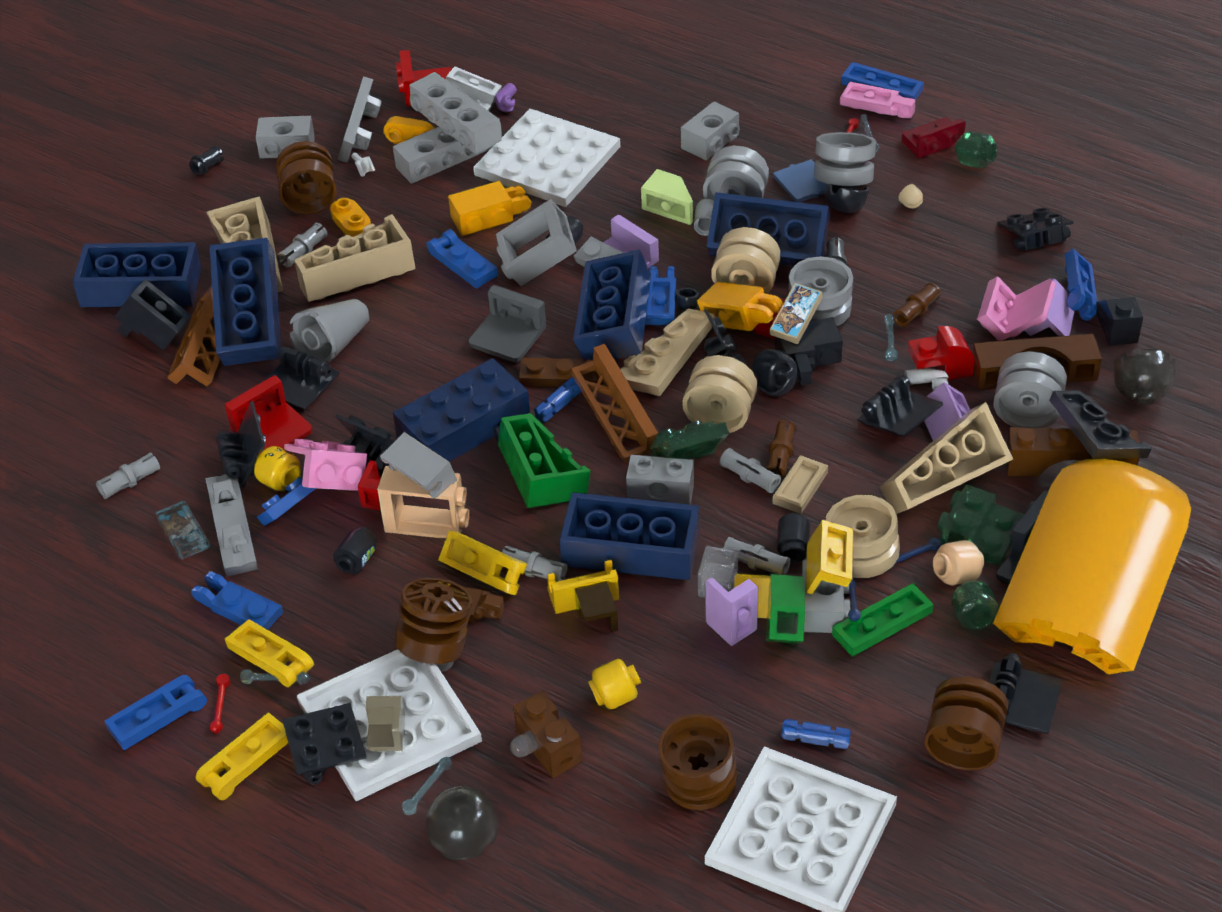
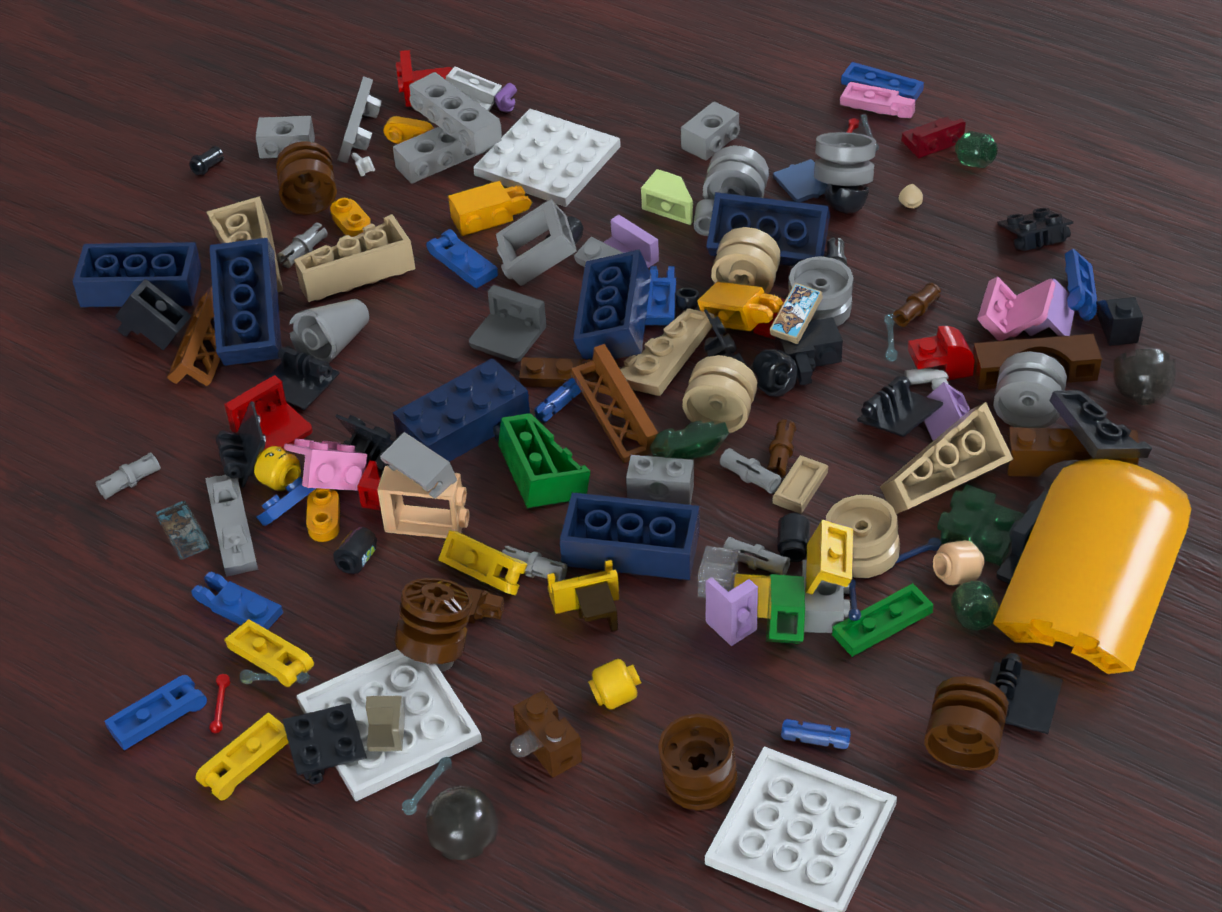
none -> light orange plate [306,488,340,542]

